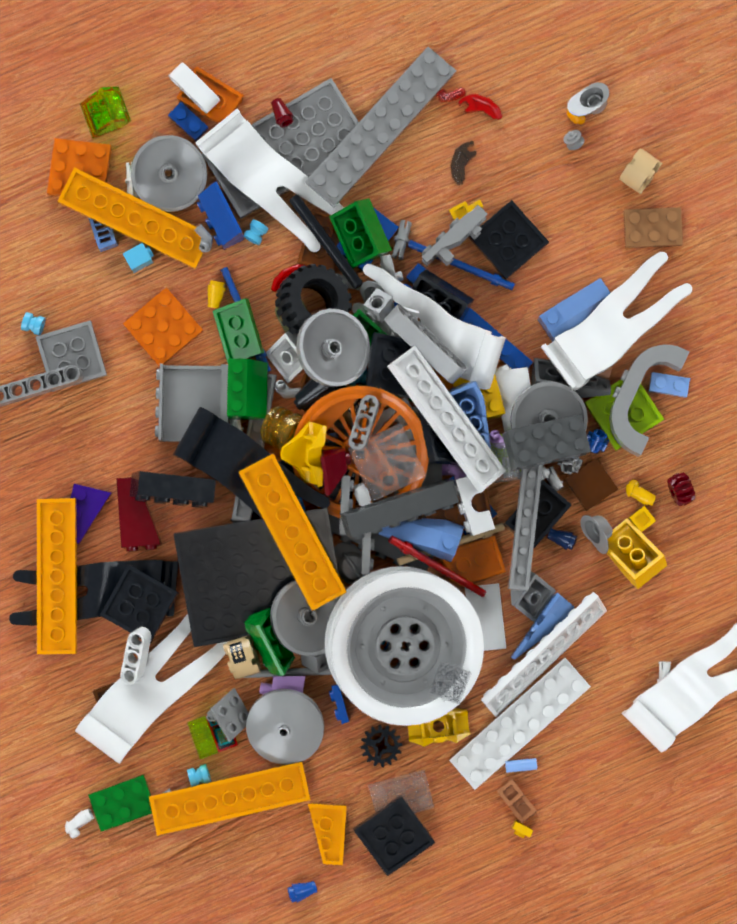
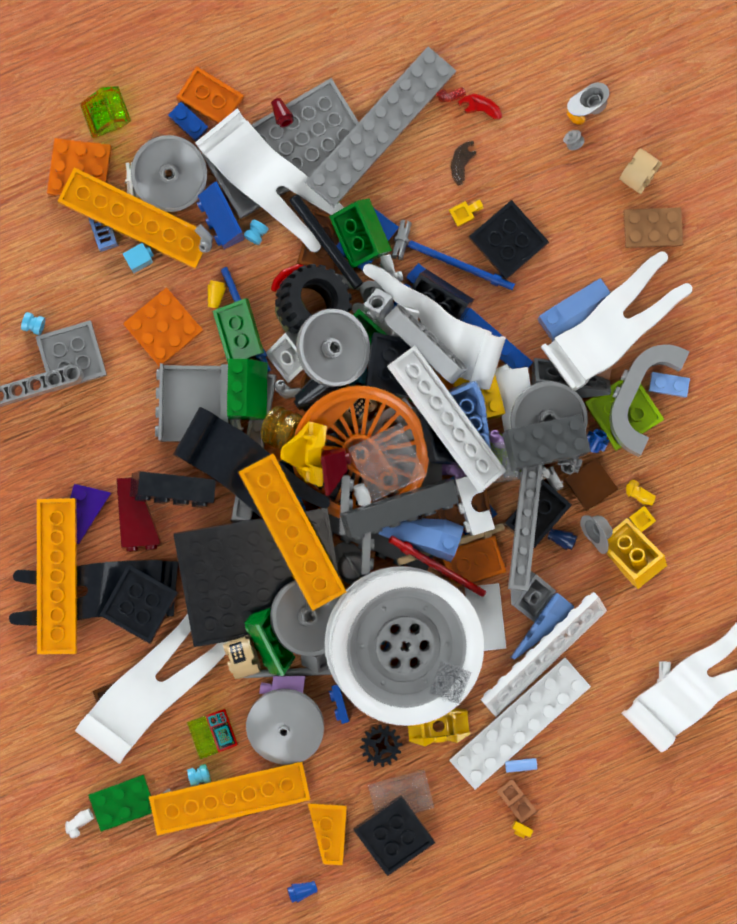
white beam [120,627,151,685] -> none
white beam [168,62,220,114] -> none
light grey hinge [206,688,249,742] -> none
light grey beam [349,395,380,451] -> none
light grey piece [422,205,488,266] -> none
dark red gear [667,472,696,506] -> none

